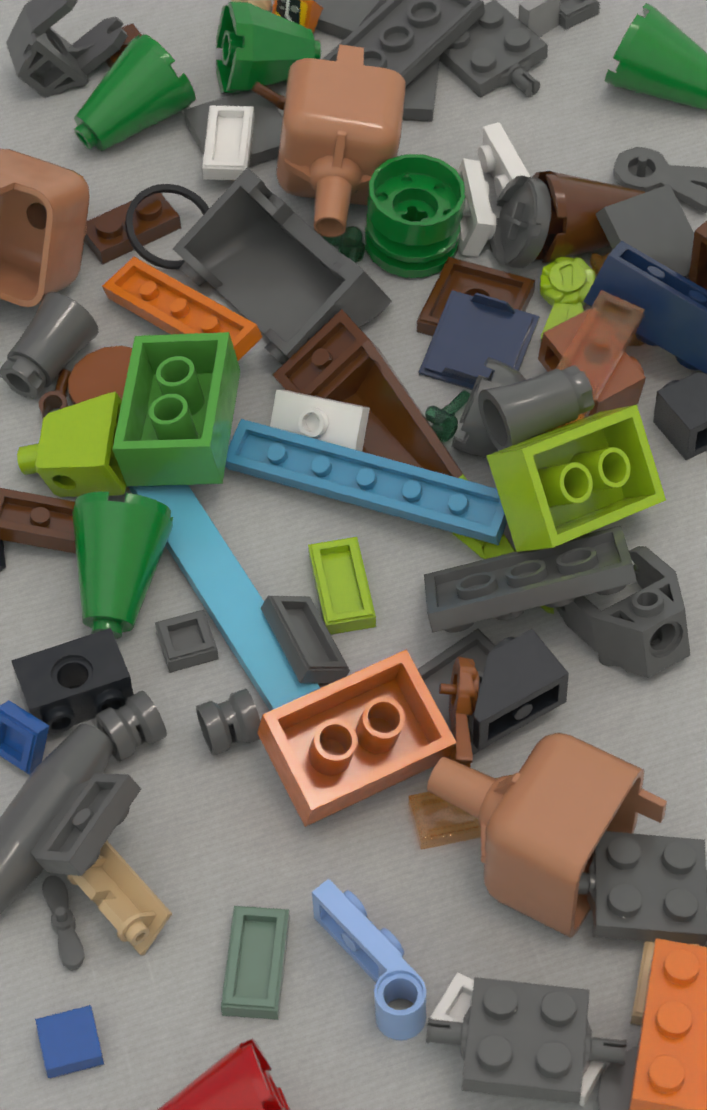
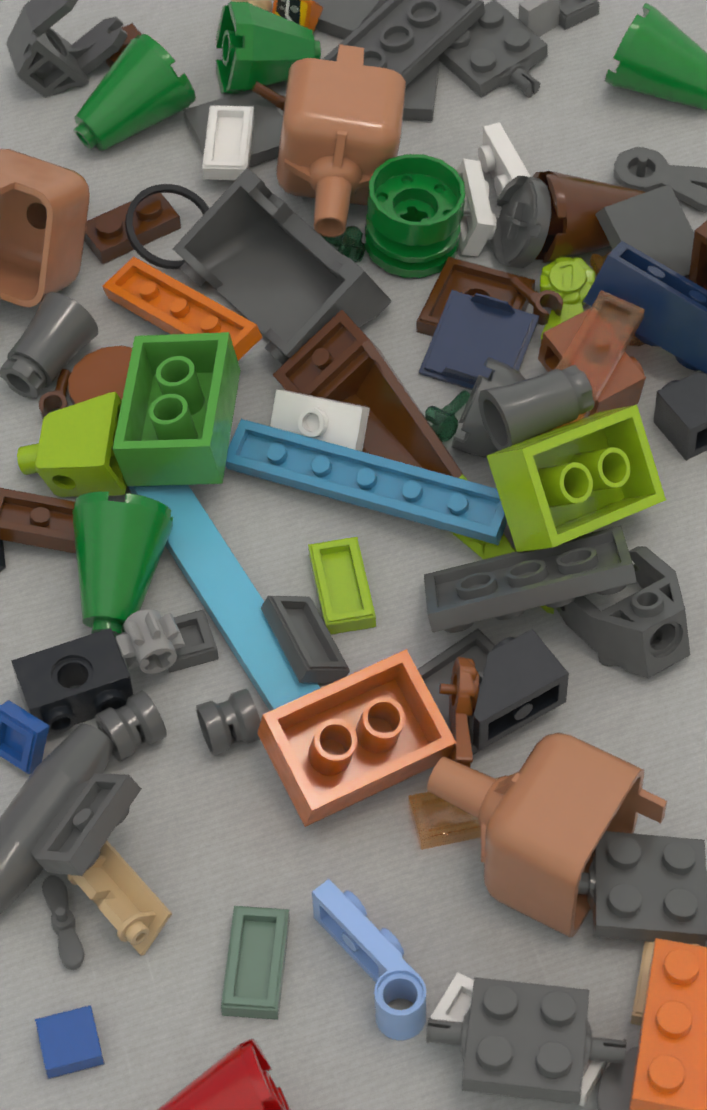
none -> light grey gear [115,609,185,674]
none -> reddish brown hand [510,276,563,325]

